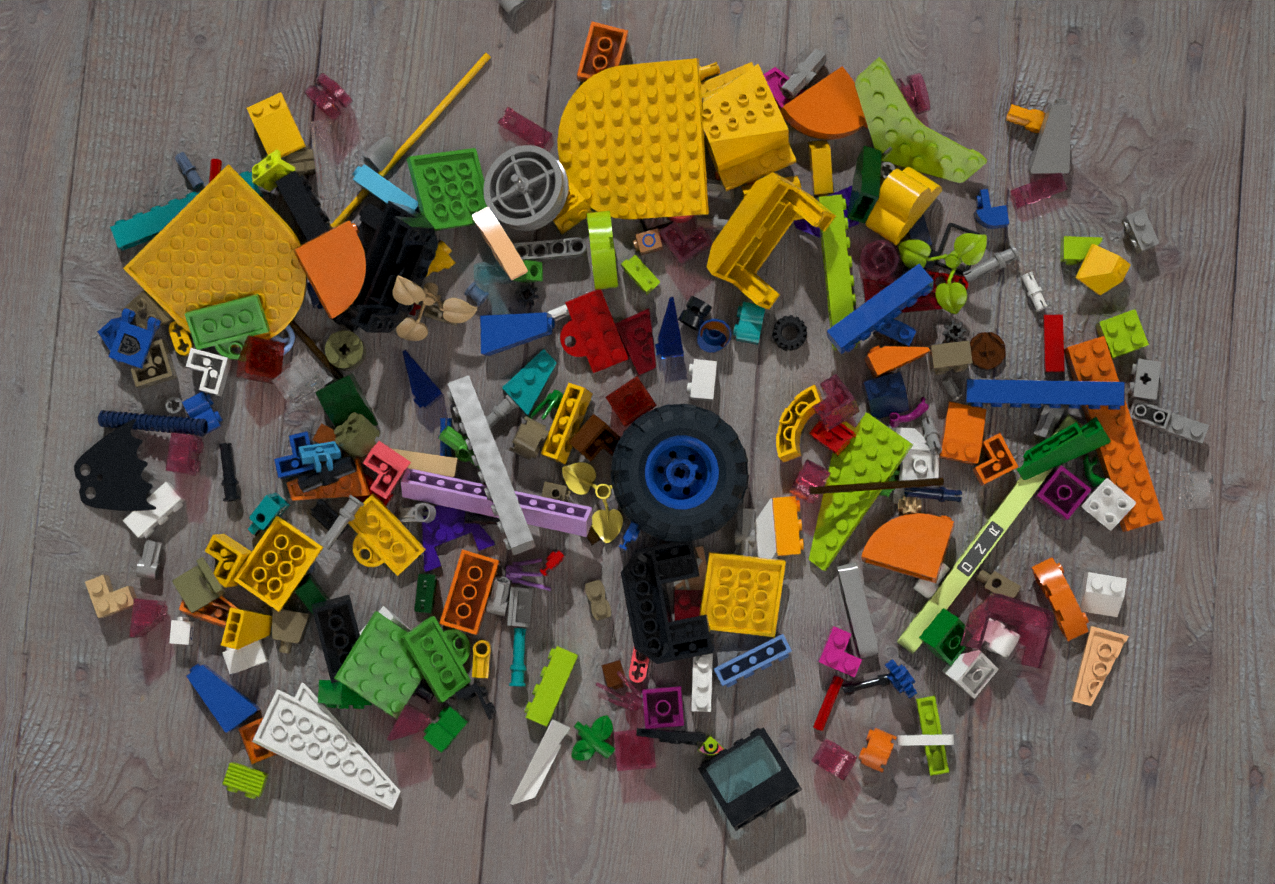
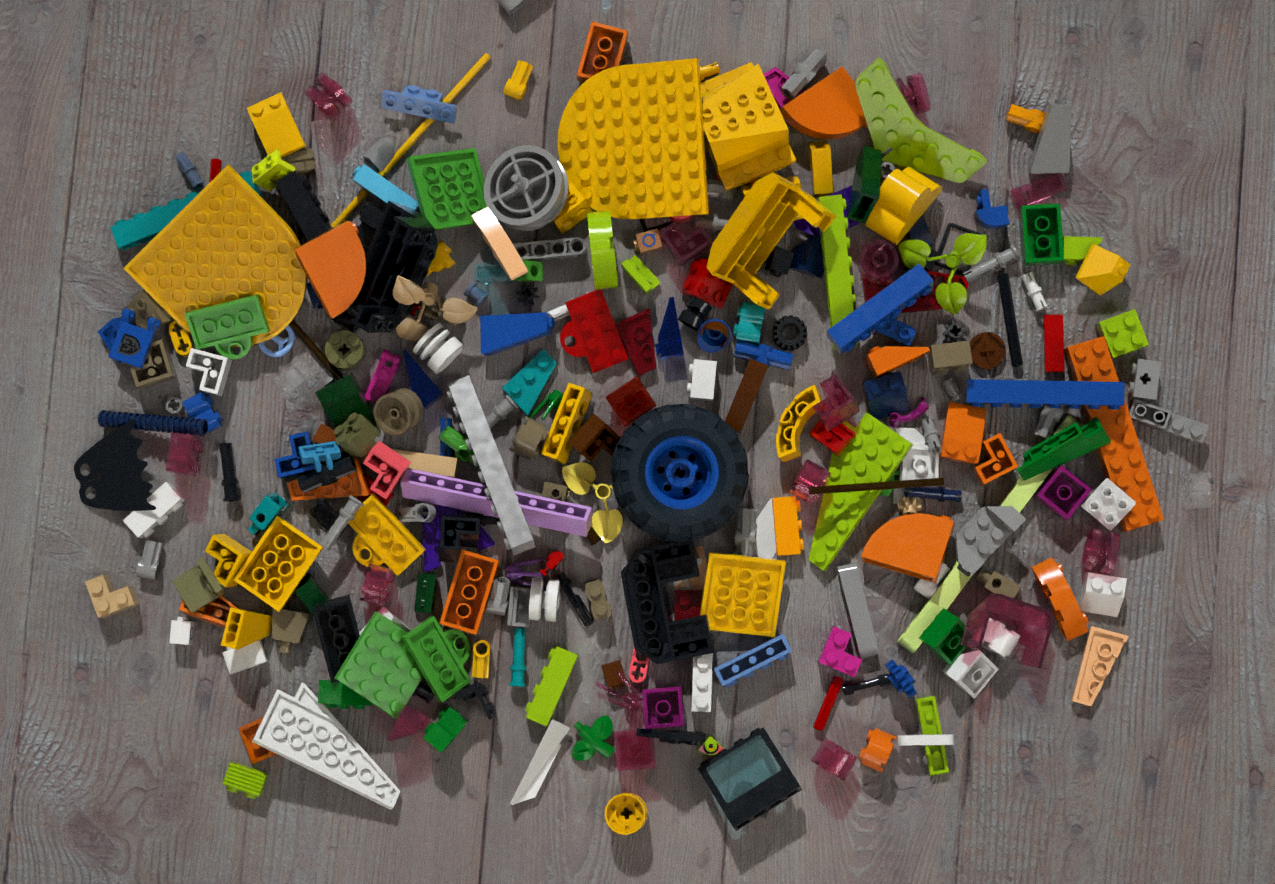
clear pink slope [129,598,168,638] -> none
blue slope [186,664,261,733] -> none
clear red slope [236,336,285,384] -> none
clear pink plate [497,107,552,149] -> none
blue plate [619,521,640,551] -> none
green piece [1083,455,1105,487] -> none
light grey brick [1122,209,1159,255] -> none
none -> clear pink brick [360,563,395,606]
none -> dark pink plate [365,349,402,403]
none -> dark tan wheel [374,388,423,435]
none -> medium blue bracket [381,85,457,123]
none -> white wheel [413,323,464,374]
none -> black brick [438,516,480,563]
none -> yellow piece [503,60,533,101]
none -> white wheel [529,578,561,622]
none -> black piece [557,572,594,626]
none -> yellow wheel [605,792,648,835]
none -> red bracket [681,258,733,309]
none -> reddish brown slope [725,358,768,433]
none -> blue piece [734,340,793,370]
none -> black brick [765,246,794,277]
none -> dark blue slope [789,234,824,279]
none -> light grey piece [955,506,1026,575]
none -> black axle [998,273,1023,367]
none -> green brick [1018,203,1064,266]
none -> clear pink wheel [1081,527,1120,575]

